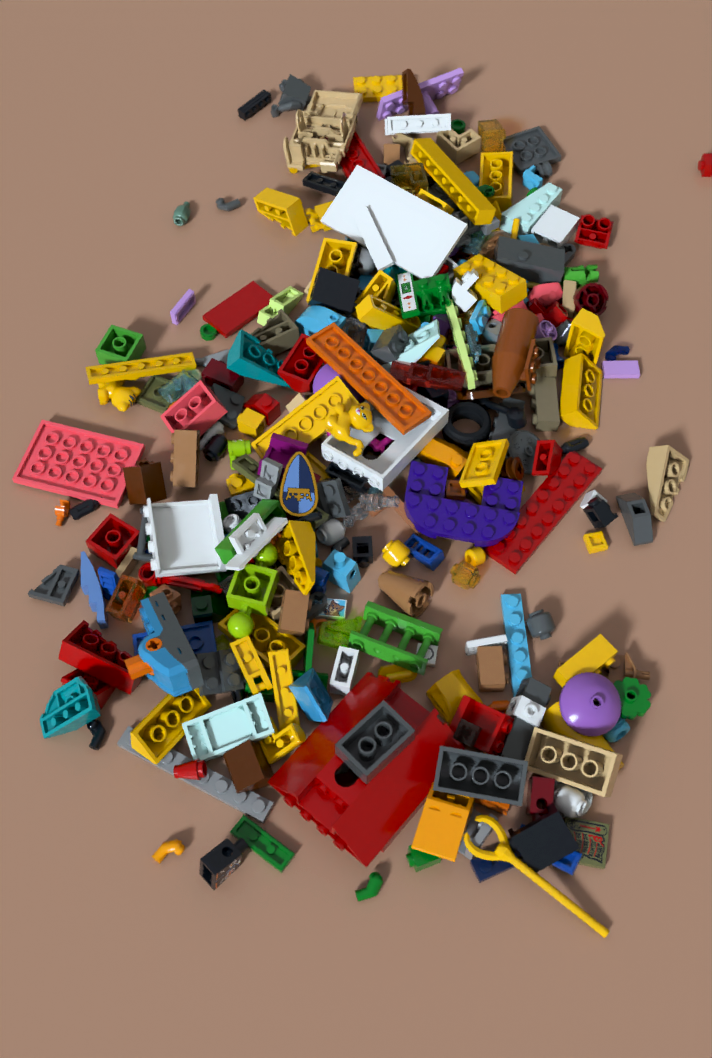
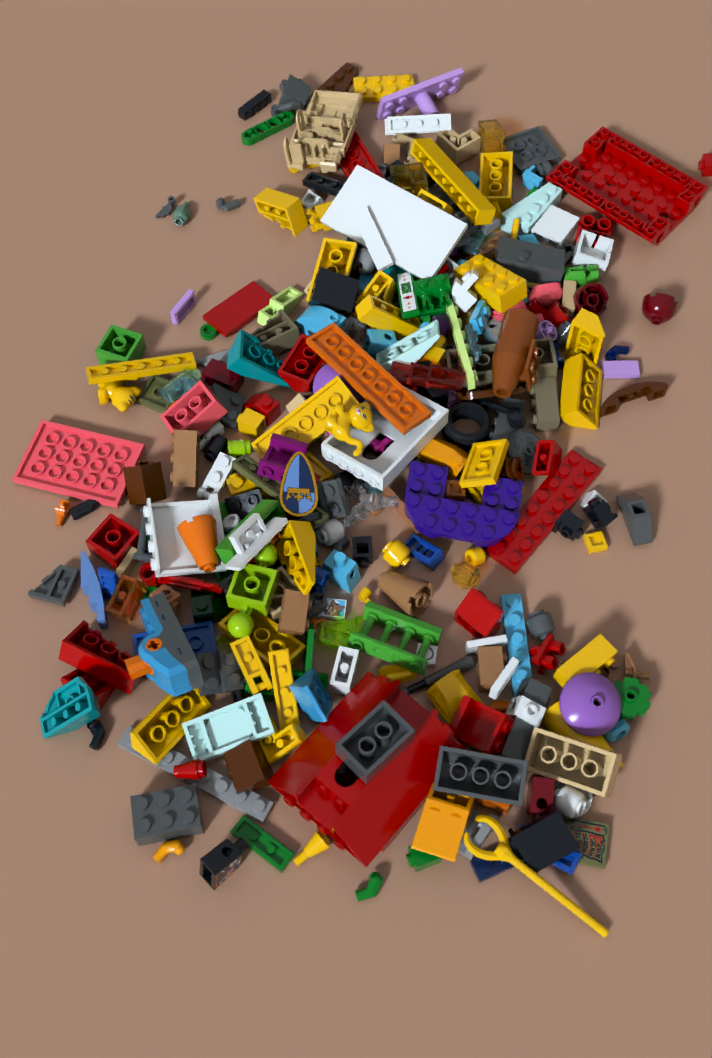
light grey slope [253,457,283,500] -> none
black piece [325,462,371,495] -> none
dark grey brick [370,325,410,365] -> none
reddish brown slope [402,69,426,116] -> none
green tile [451,119,466,134] -> none
clear smoke plate [453,718,482,748] -> none
green arm [476,185,495,197] -> none
black piece [561,437,589,454] -> none
tan wedge [646,445,689,522] -> none
none -> dark grey brick [130,784,204,846]
none -> dark grey piece [155,196,176,218]
none -> orange cone [177,515,219,572]
none -> white plate [196,452,236,500]
none -> green beam [241,111,294,146]
none -> yellow cone [293,831,331,866]
none -> white slope [301,189,324,209]
none -> reddish brown wing [311,62,359,97]
none -> yellow hand [358,587,372,604]
none -> dark grey piece [400,655,476,696]
none -> red slope [454,587,504,639]
none -> white tile [489,657,519,700]
none -> red hips [529,634,566,675]
none -> red slope [545,126,708,246]
none -> black brick [552,509,585,541]
none -> white piece [570,229,614,277]
none -> reddish brown slope [599,382,668,417]
none -> dark red cylinder [642,293,678,325]

